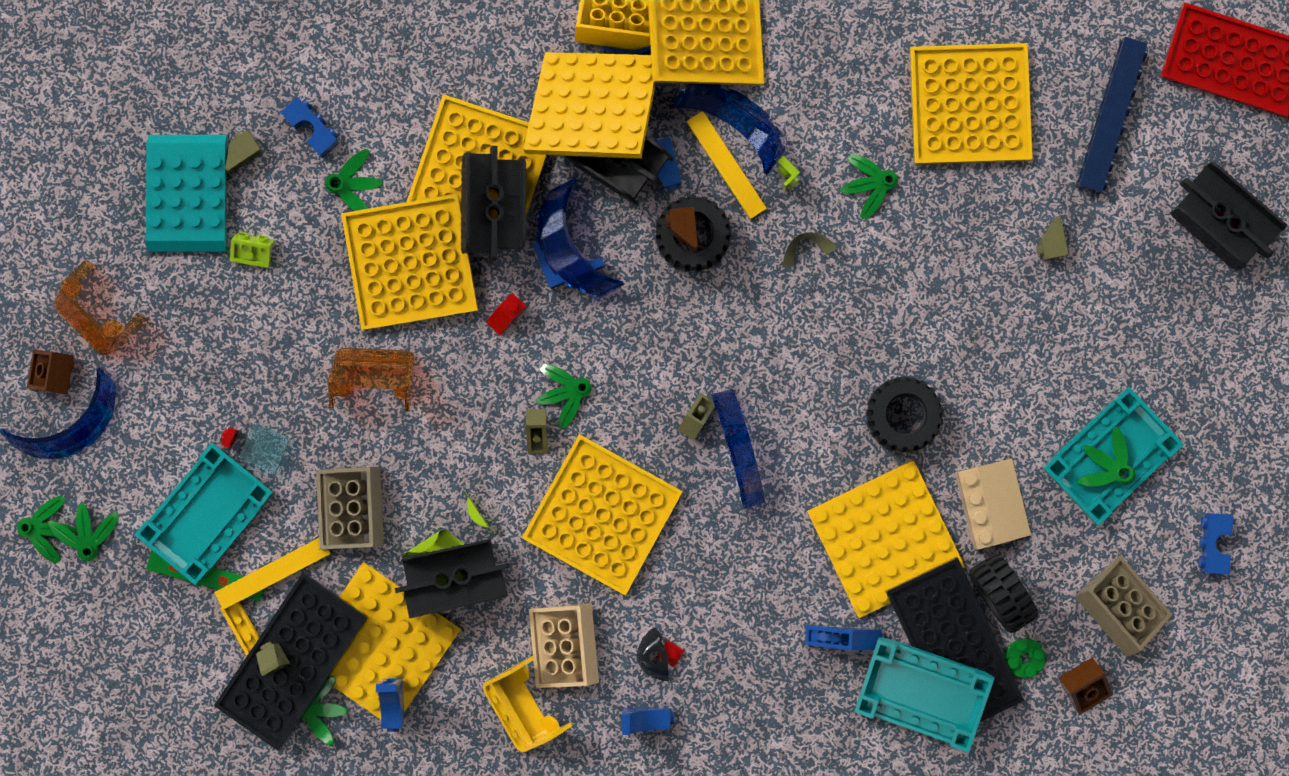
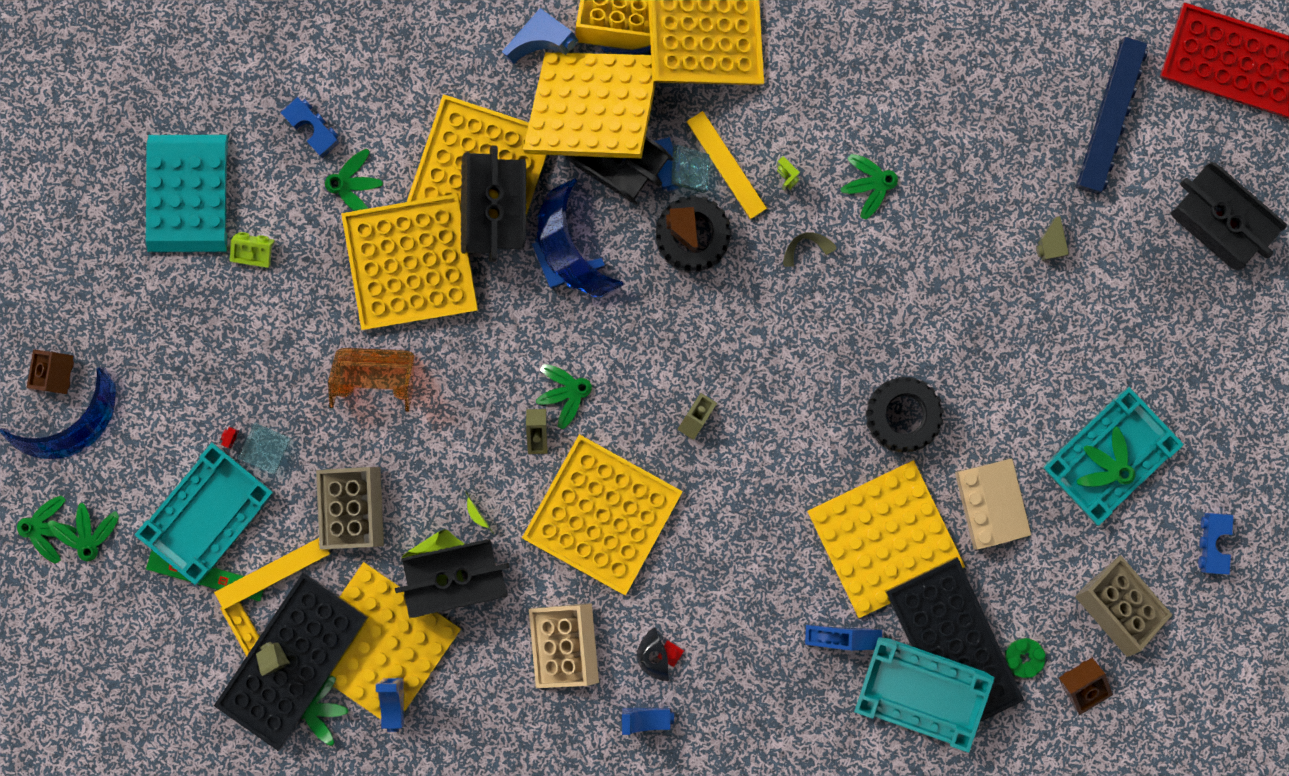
clear orange windscreen [53,260,147,356] -> none
olive slope [225,130,263,174] -> none
yellow windscreen [483,656,573,752] -> none
red slope [486,293,527,336] -> none
clear blue windscreen [672,83,785,175] -> none
clear blue windscreen [710,389,765,509] -> none
yellow plate [909,43,1032,164] -> none
black tyre [969,554,1039,633] -> none
none -> arch [502,8,579,64]
none -> clear light blue plate [671,145,709,193]

